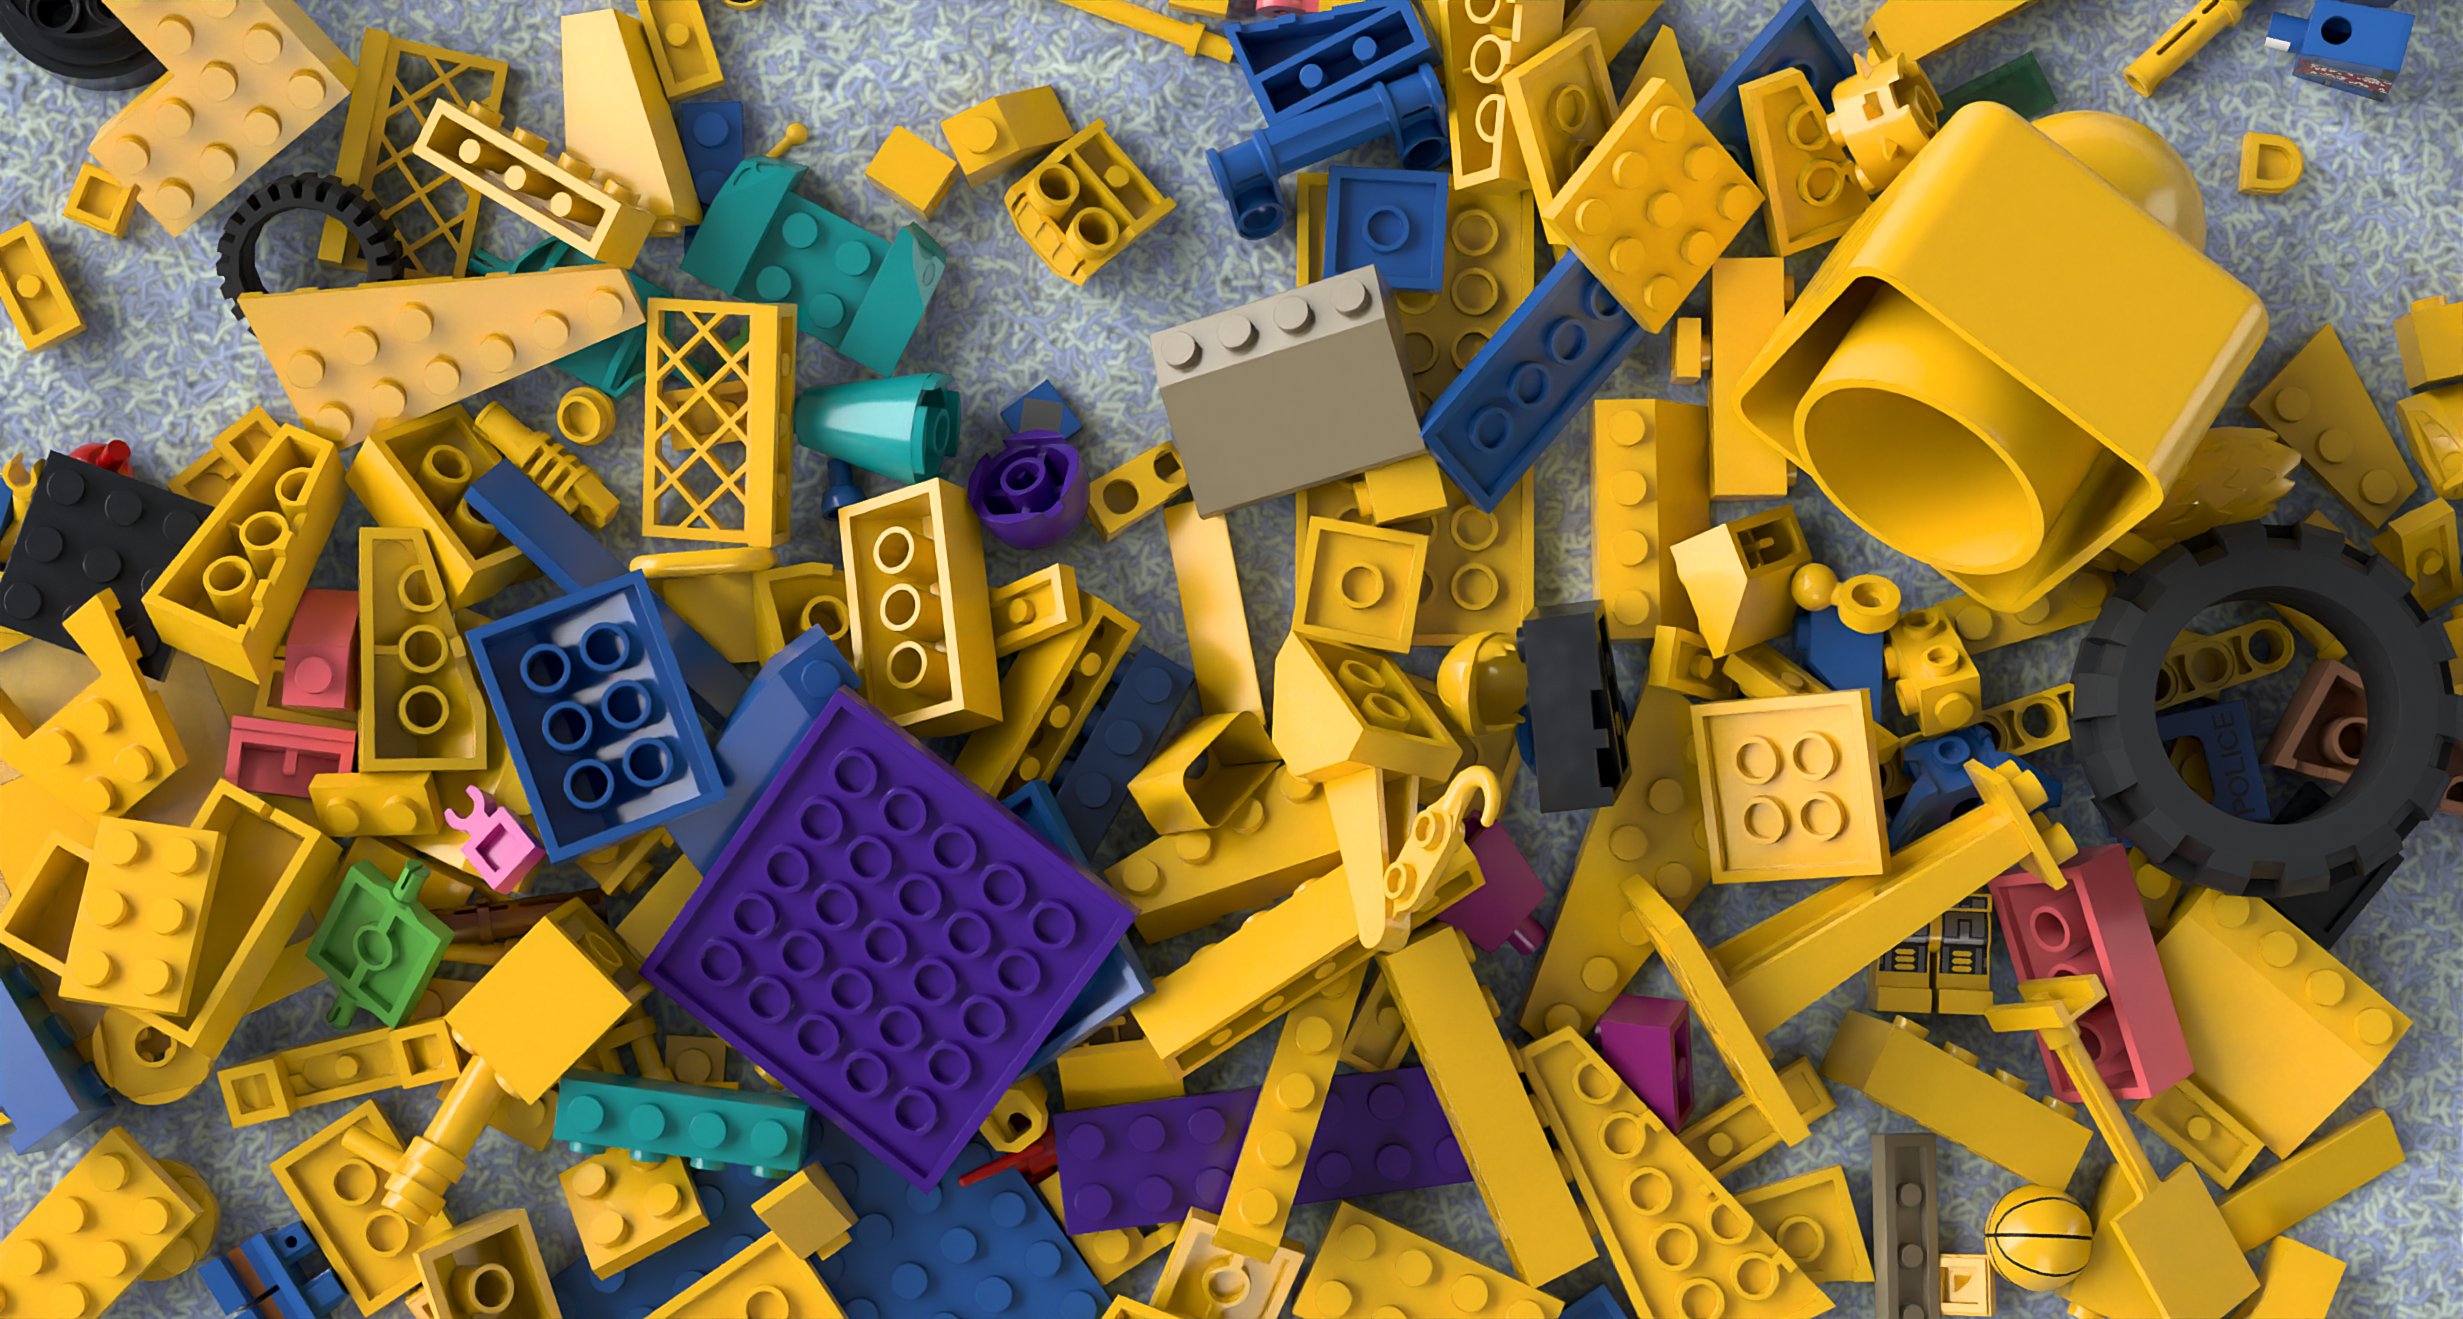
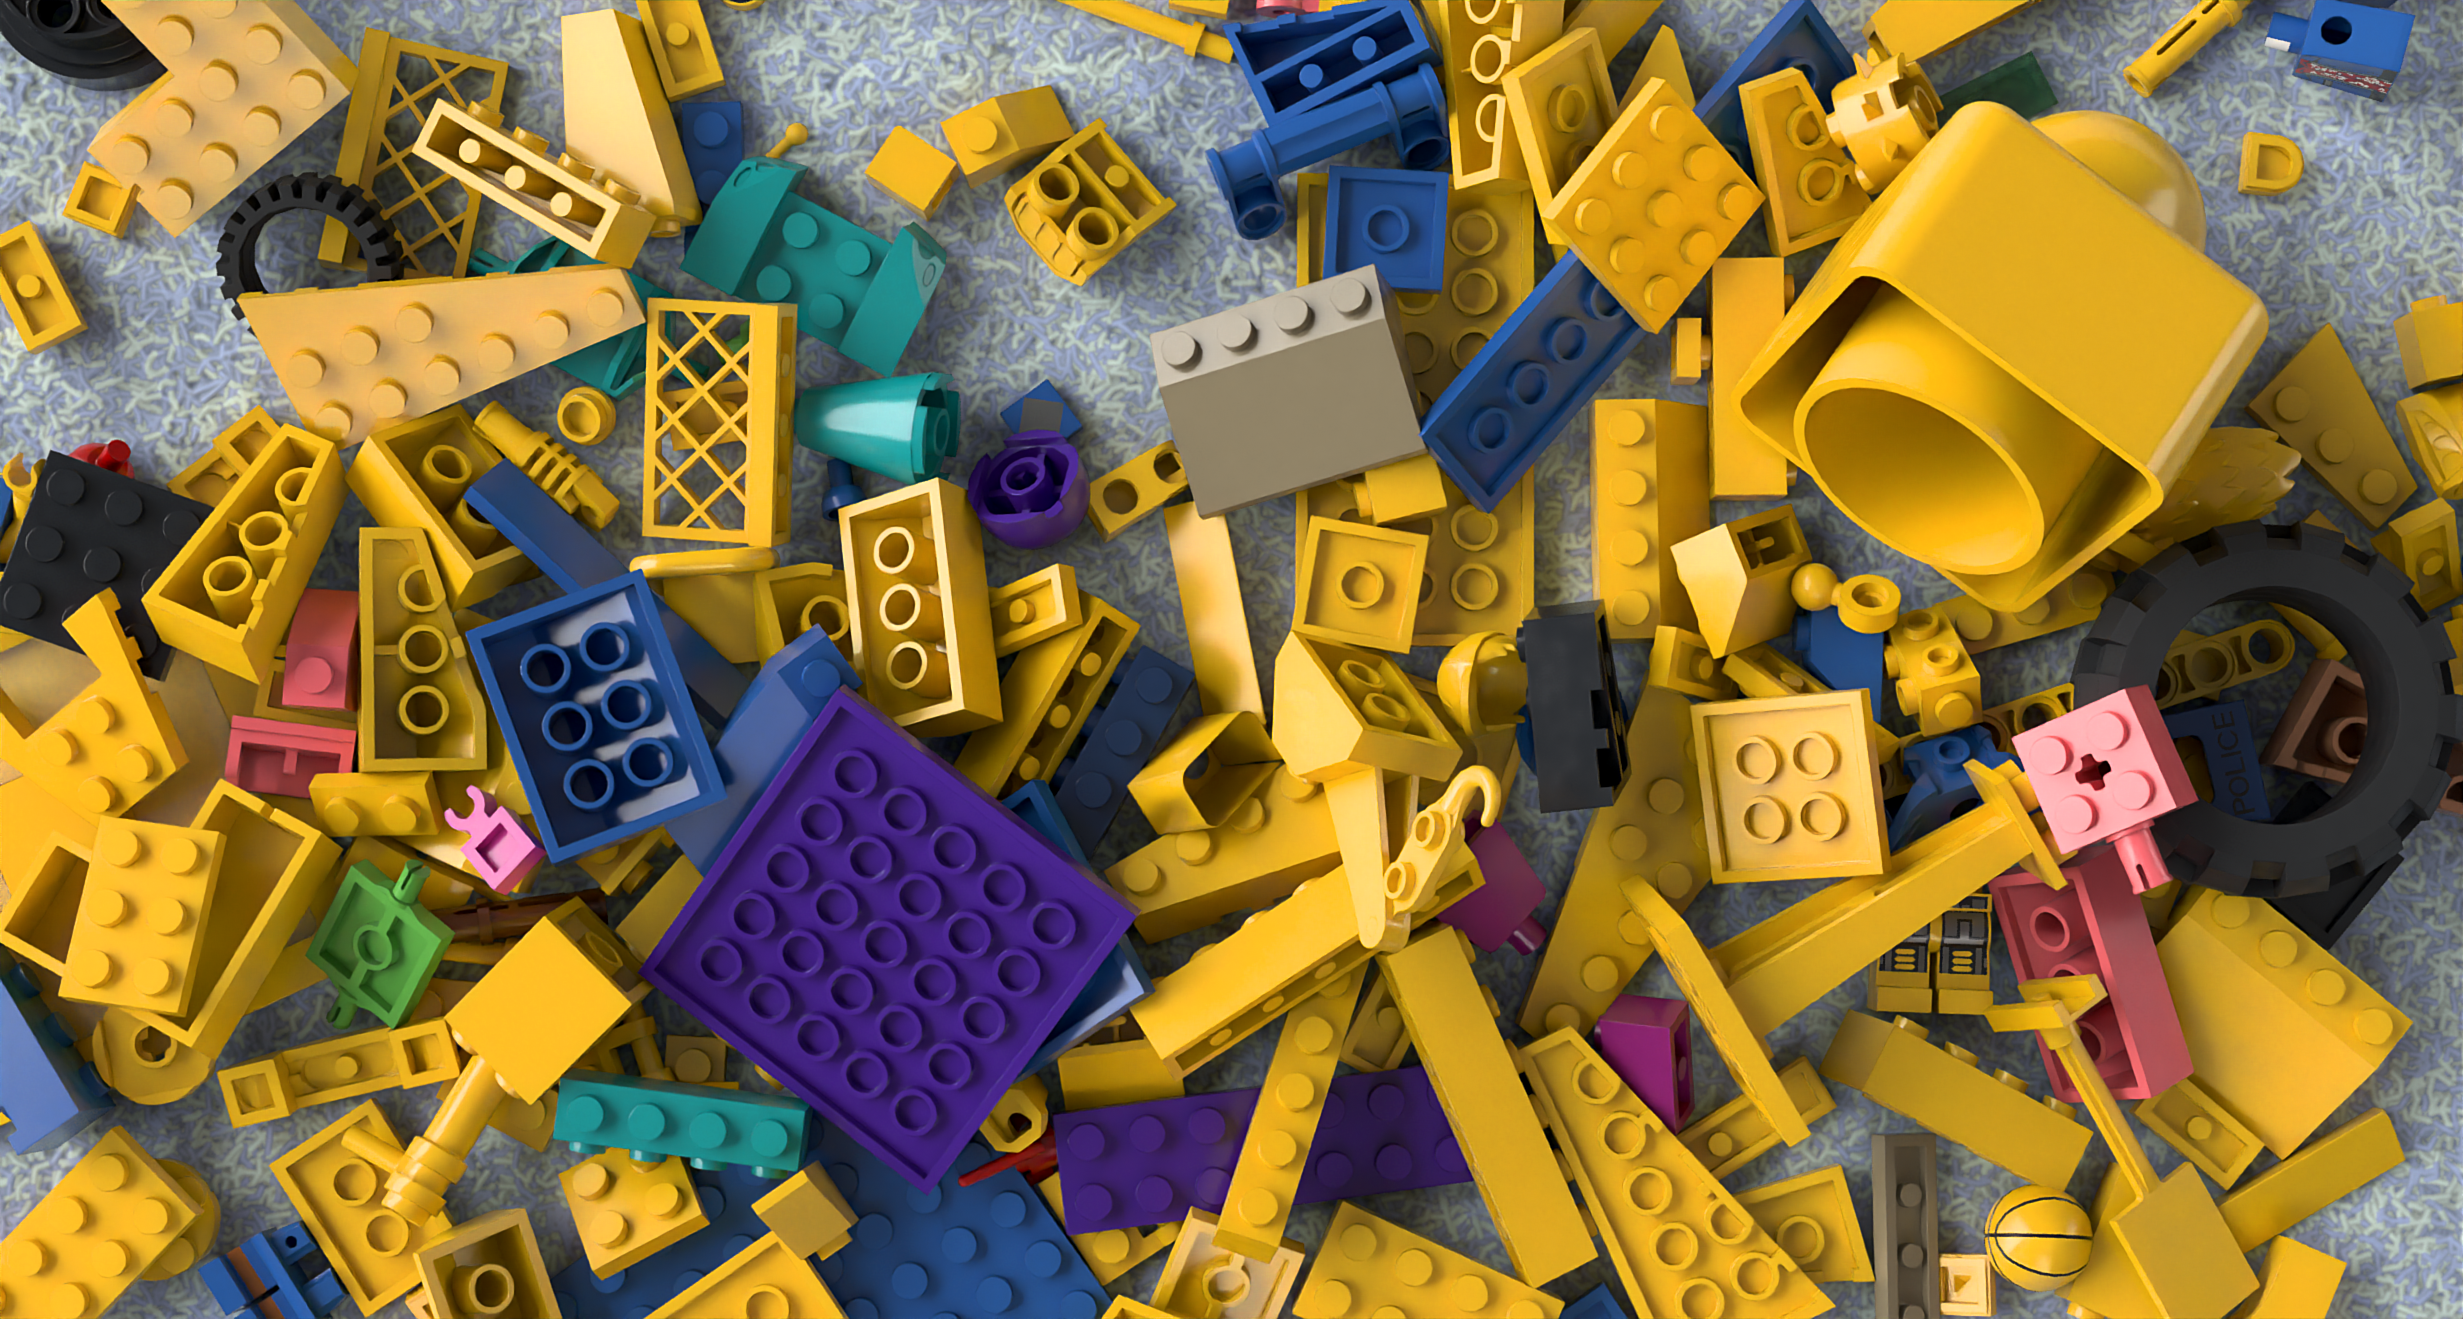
none -> brick [2011,684,2199,895]

